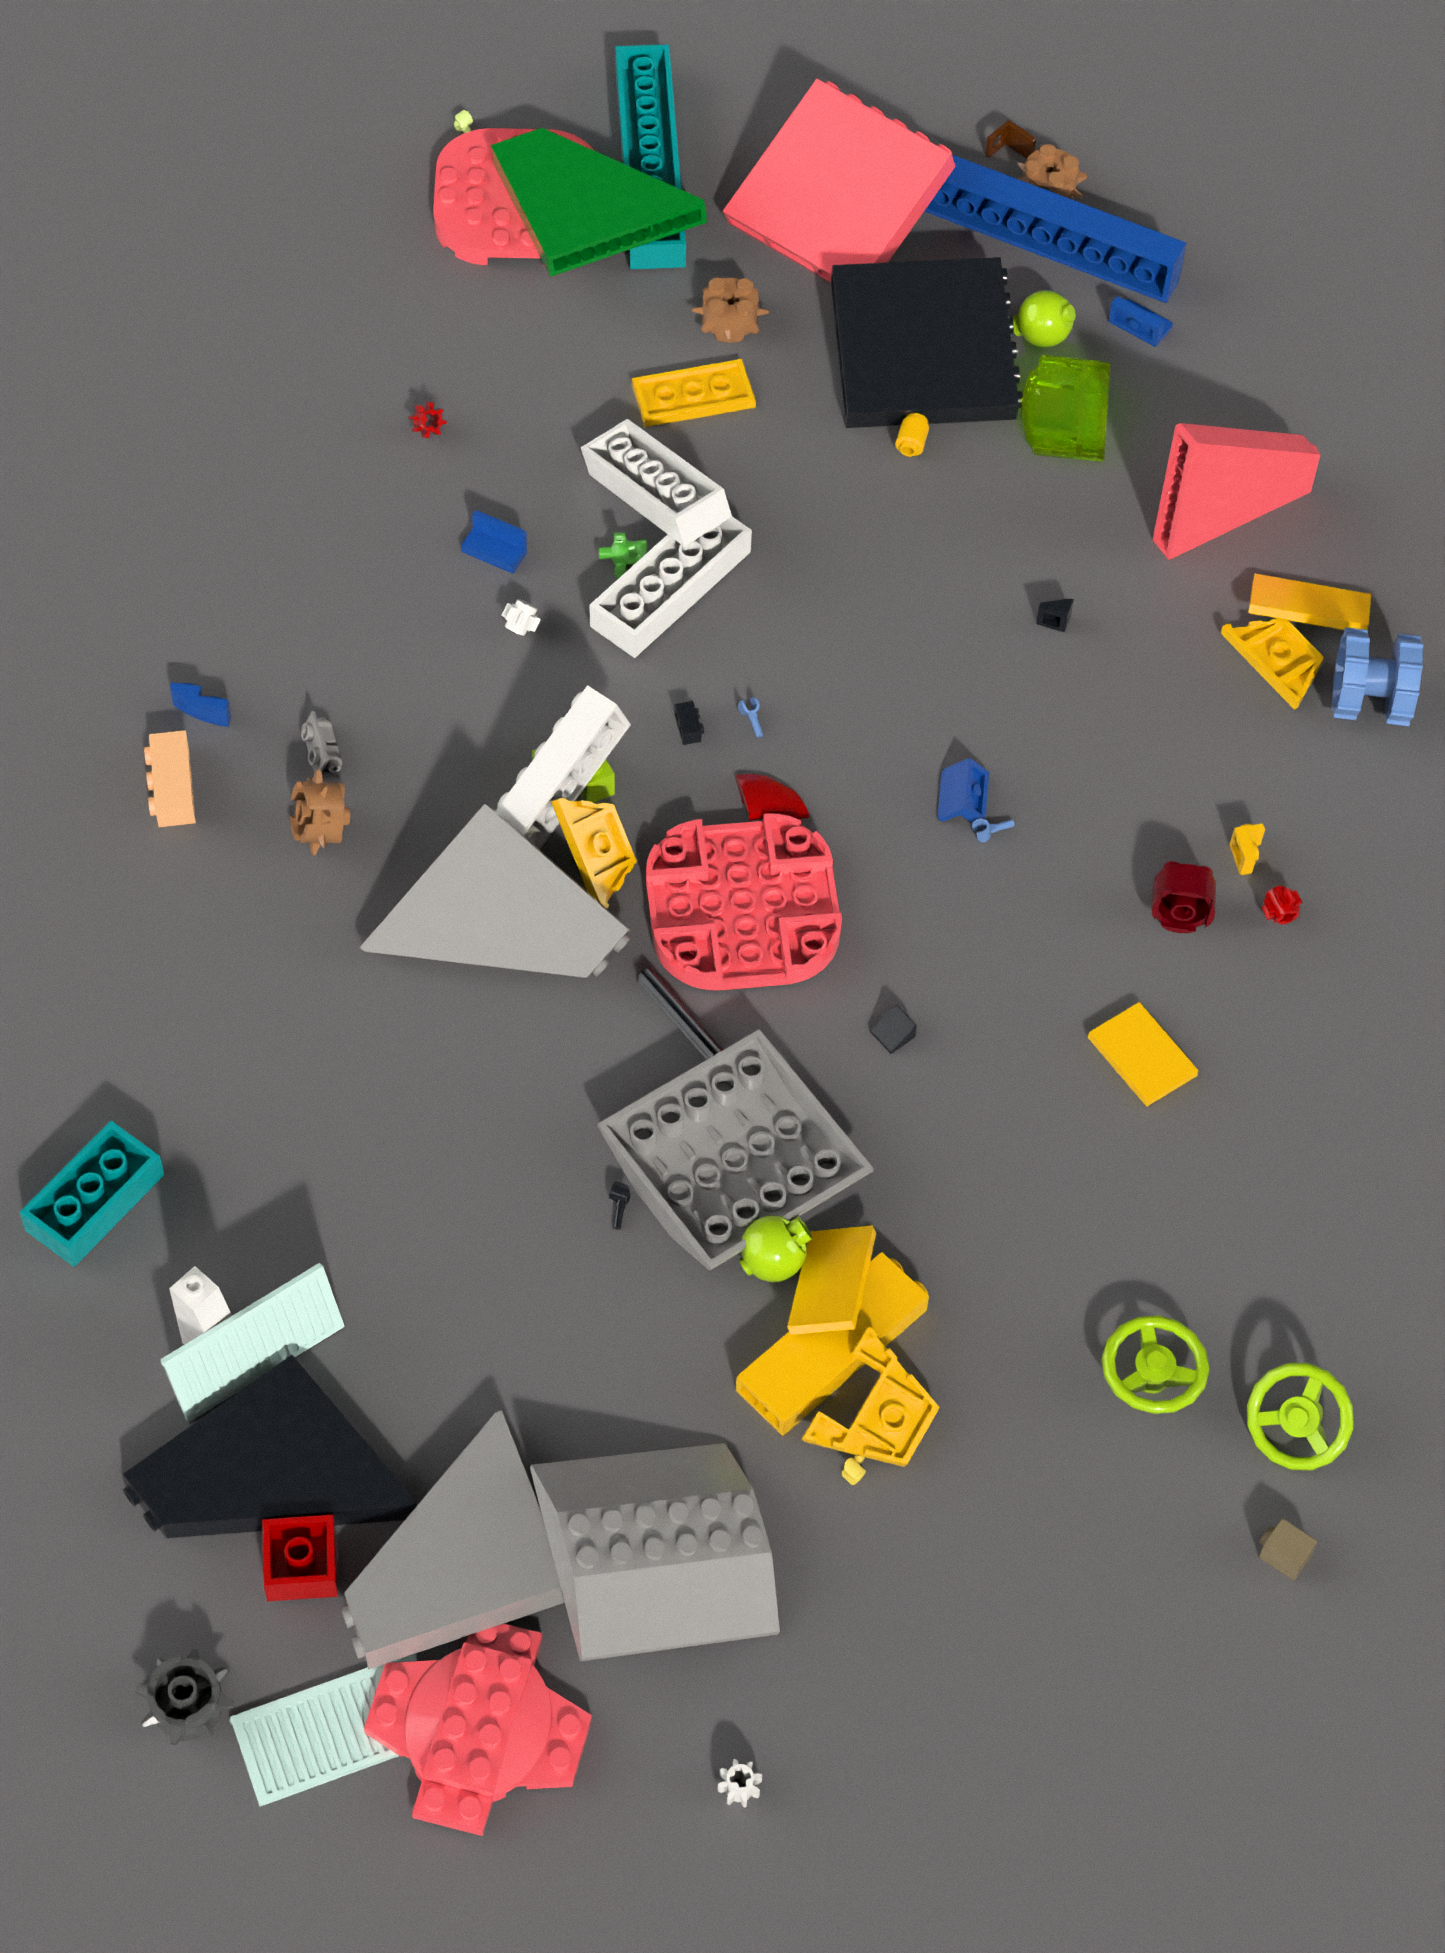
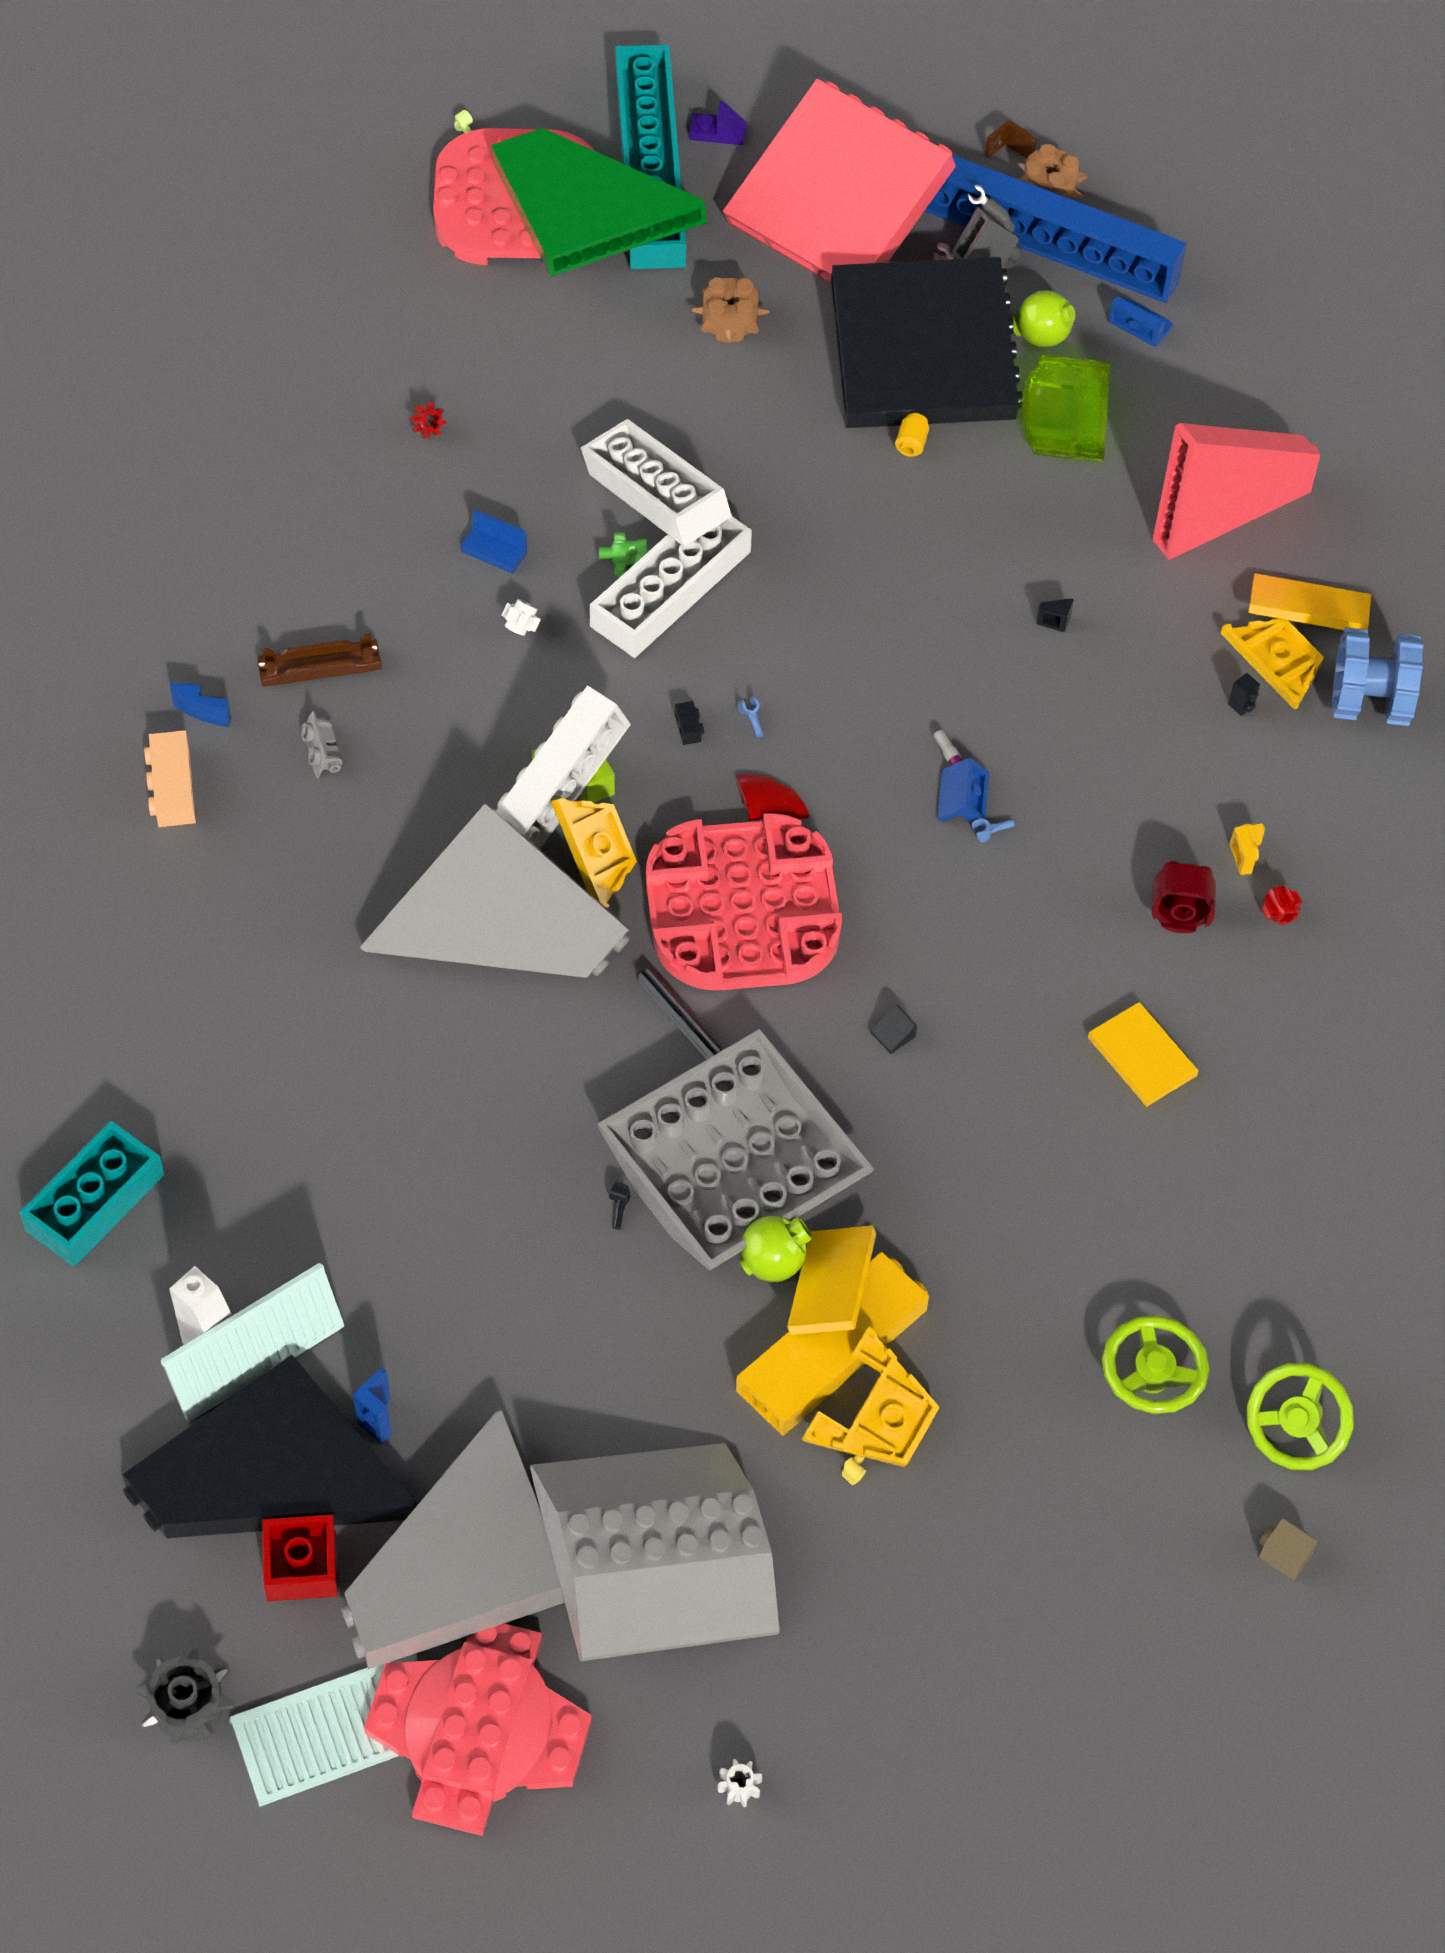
medium nougat brick [290,770,350,855] -> none
yellow tile [632,359,756,427] -> none
none -> reddish brown piece [257,633,382,687]
none -> blue panel [353,1368,392,1444]
none -> dark purple slope [690,101,746,145]
none -> light grey piece [933,730,962,766]
none -> dark grey torso [934,185,1022,268]
none -> black piece [1228,673,1260,716]

